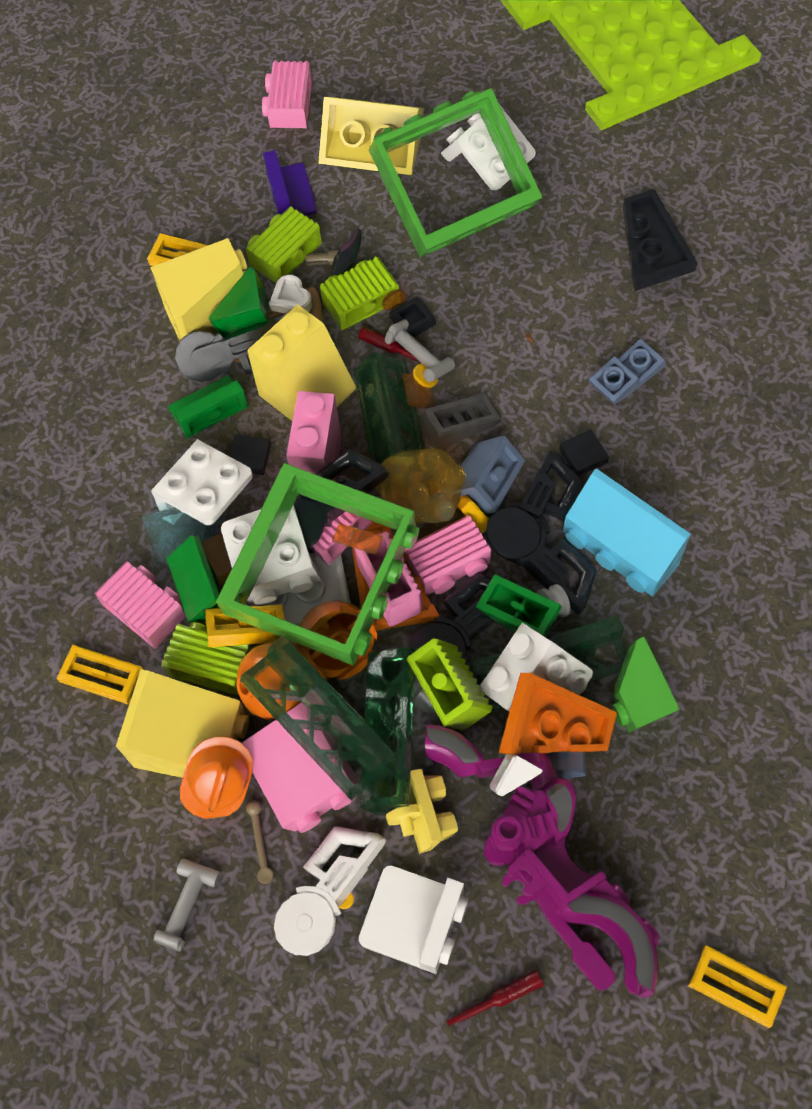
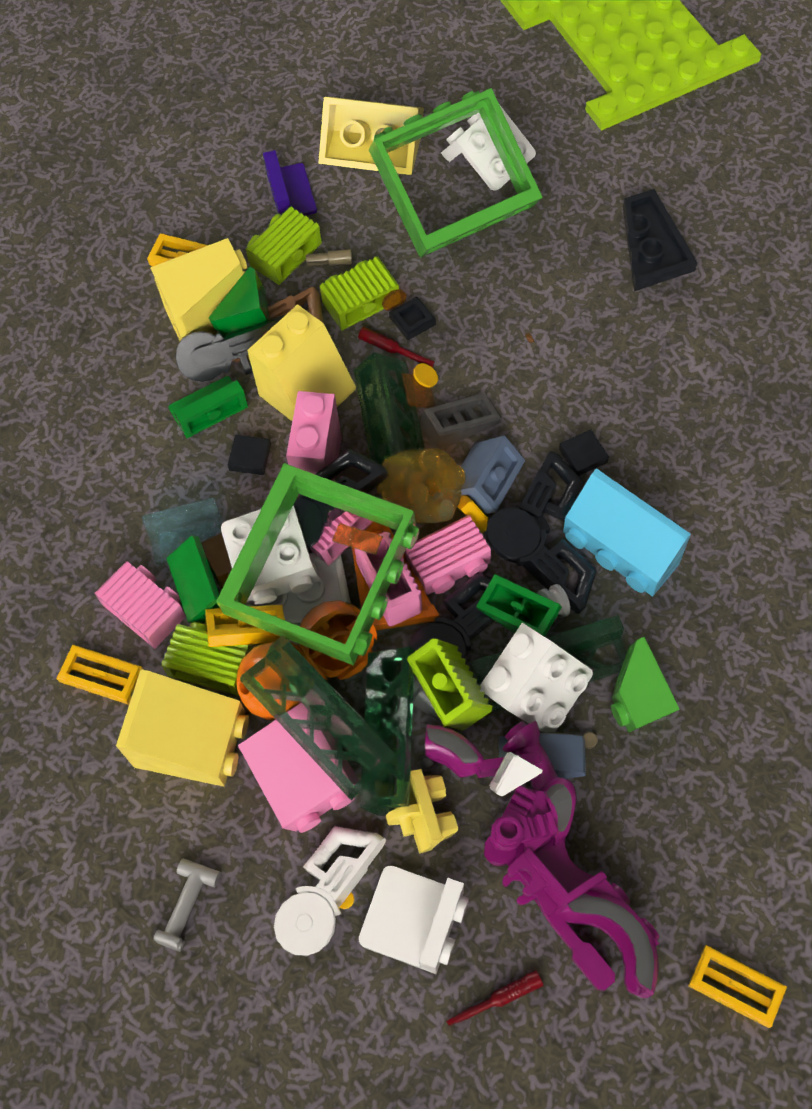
white bracket [151,439,253,525] -> none
orange piece [180,736,253,819] -> none
dark tan hinge [246,800,274,885] -> none
bright pink brick [262,60,312,128] -> none
white tile [269,275,312,314] -> none
black bar [332,228,361,276] -> none
light grey piece [385,319,455,382] -> none
orange wing [499,673,617,754] -> none
sand blue slope [589,338,666,405] -> none

